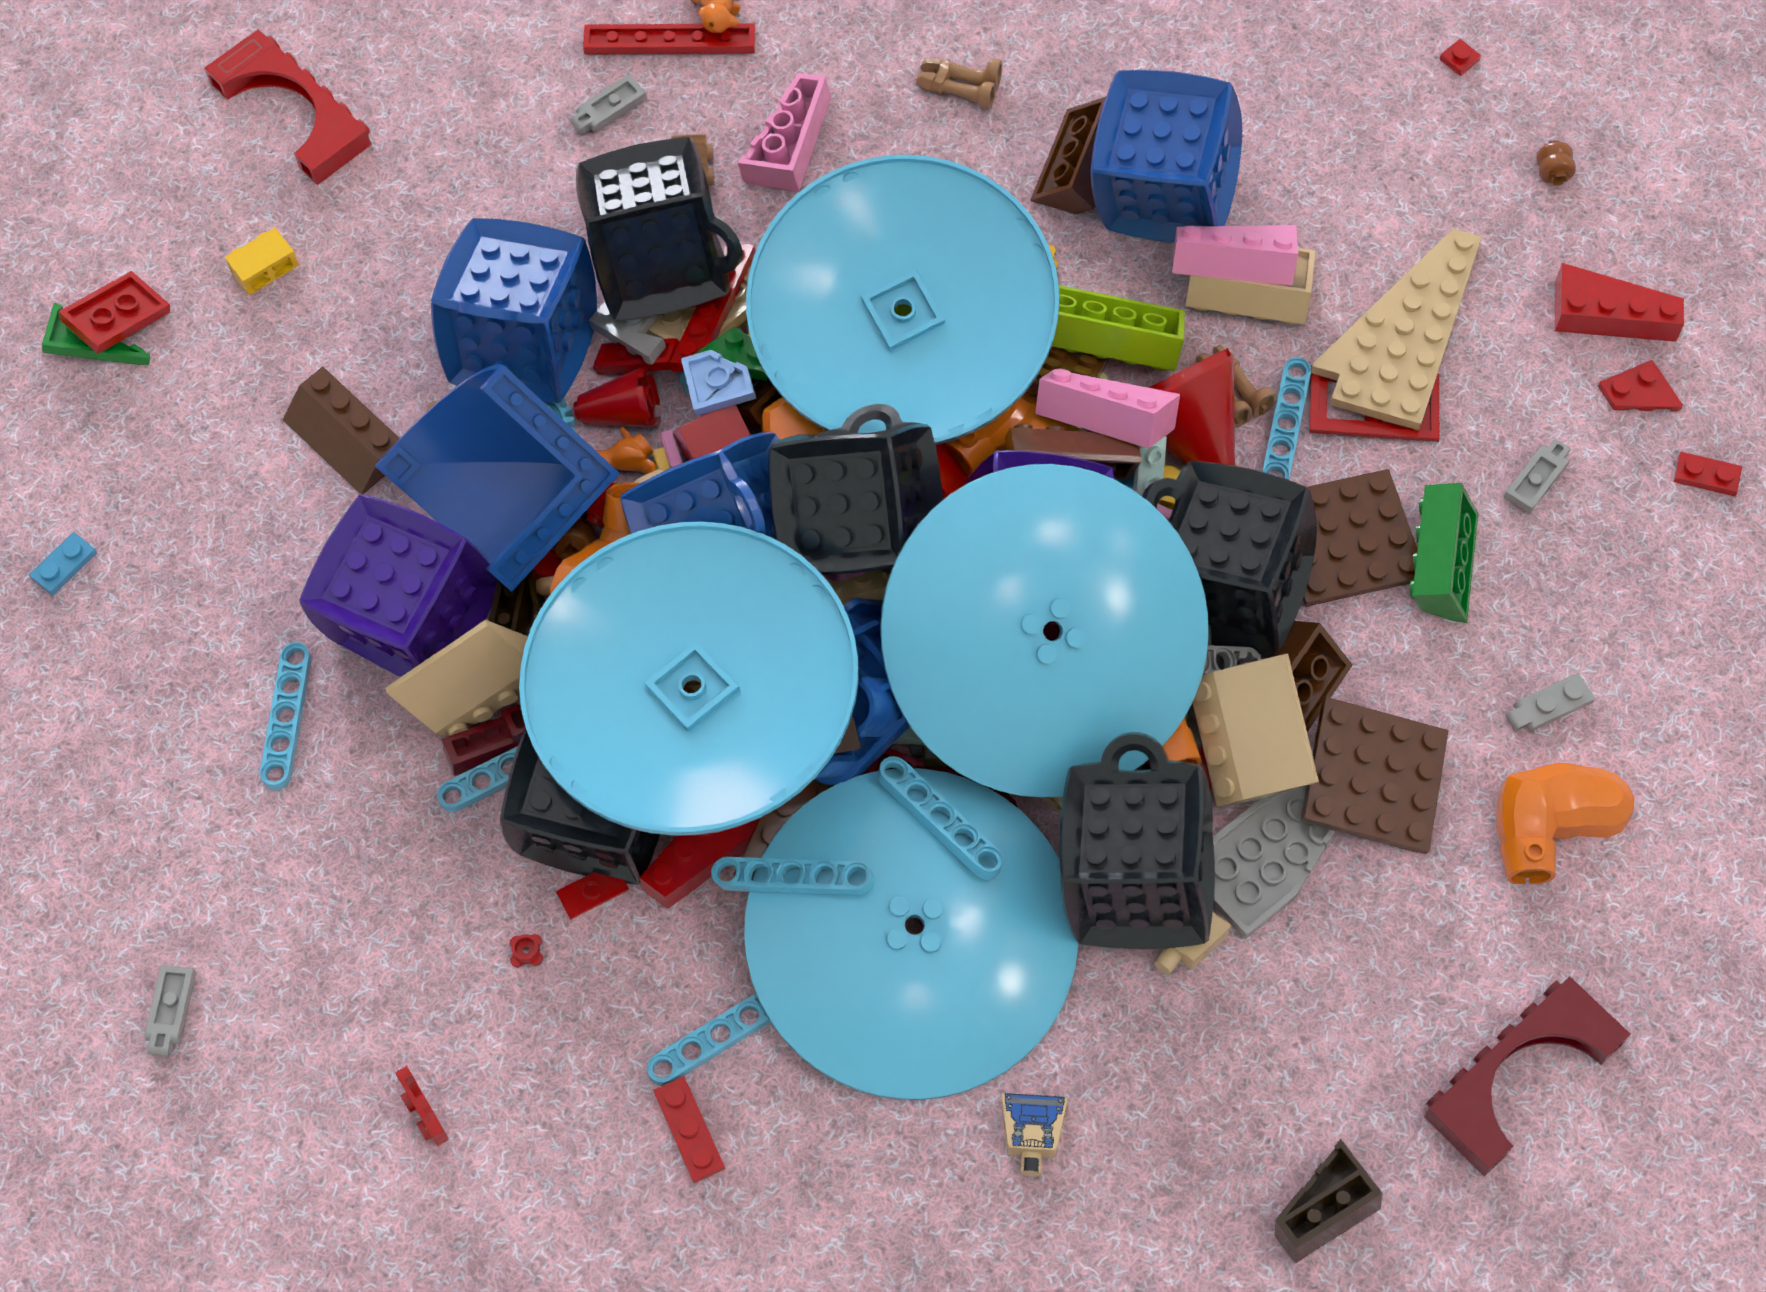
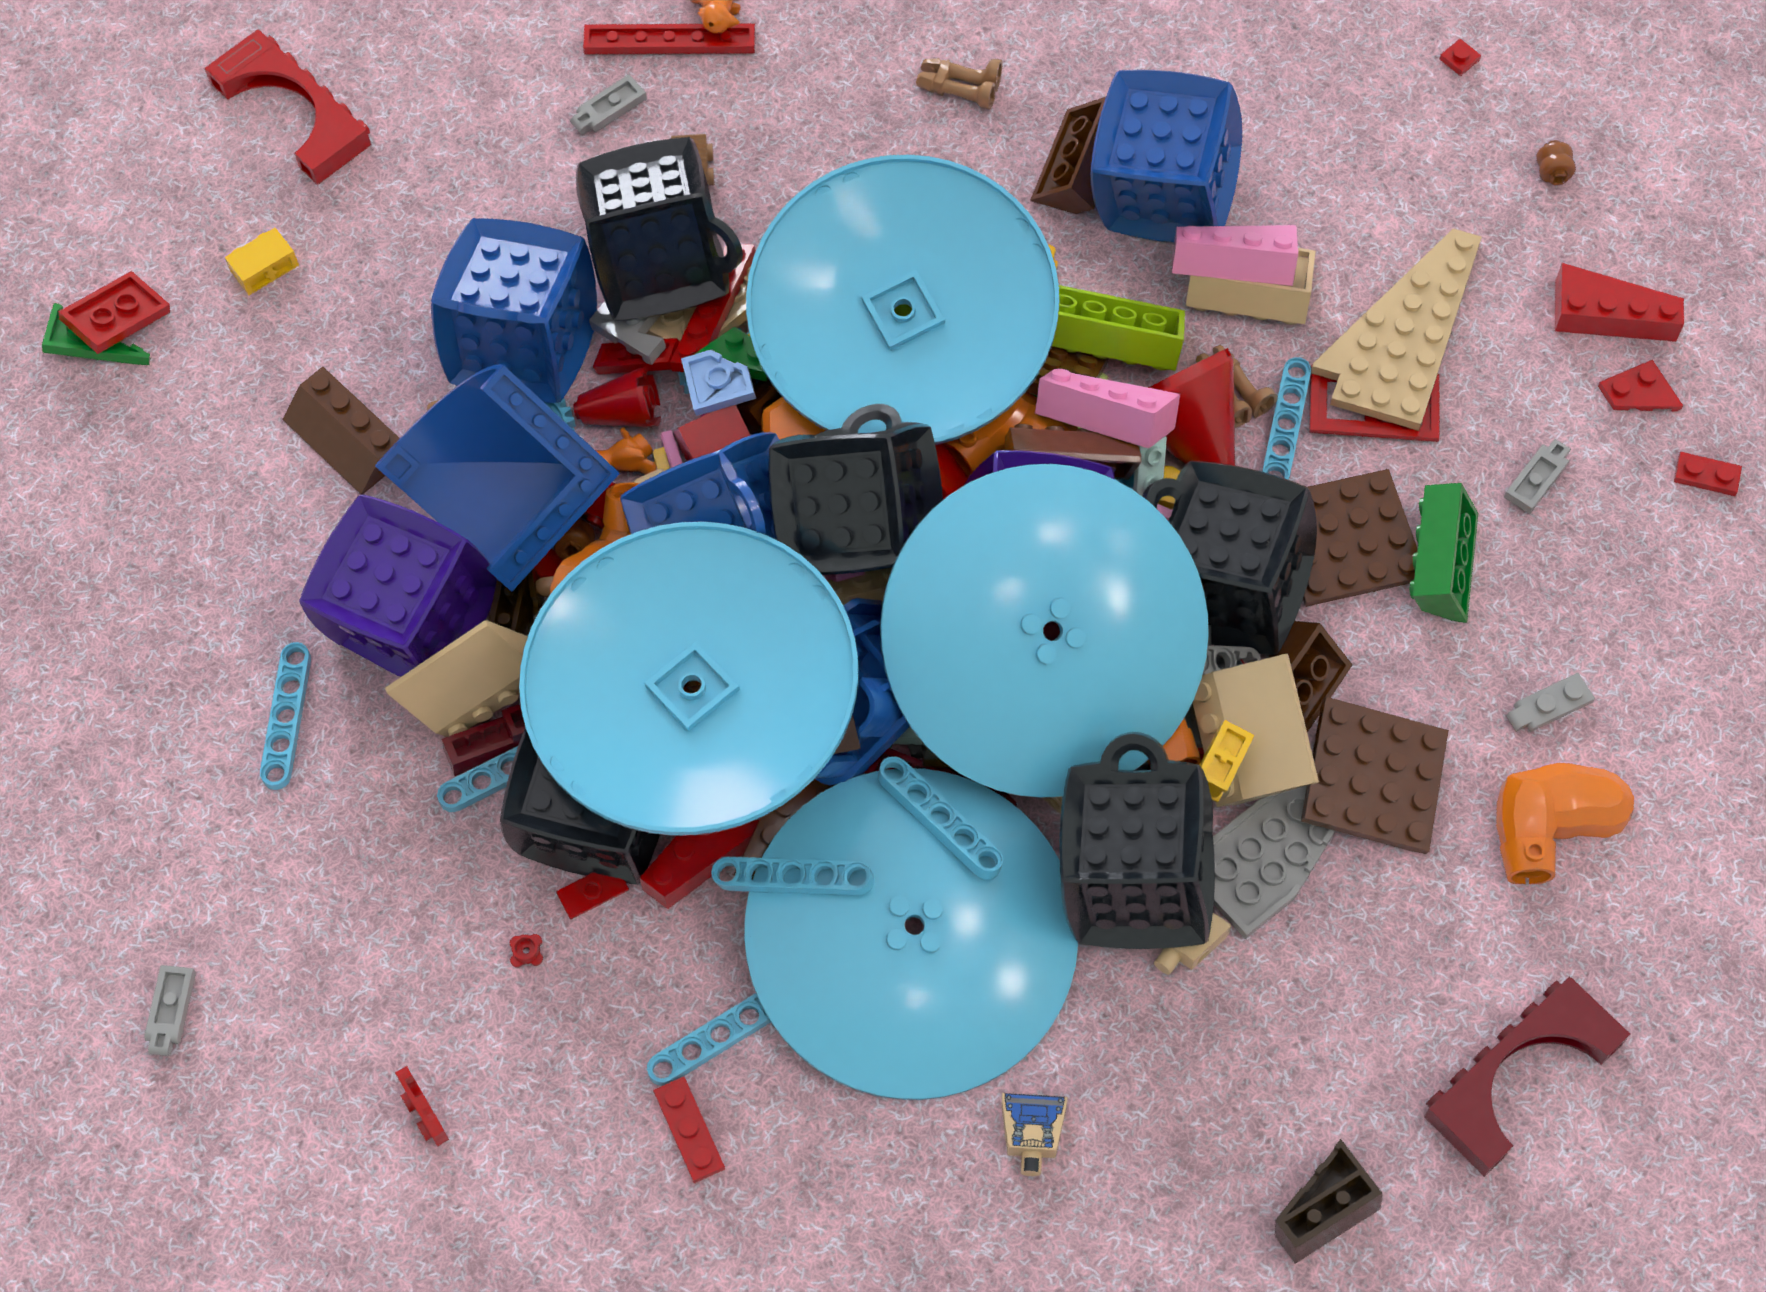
dark azure plate [29,532,97,596] -> none
bright pink wedge [738,73,831,192] -> none
none -> yellow hinge [1200,720,1255,803]

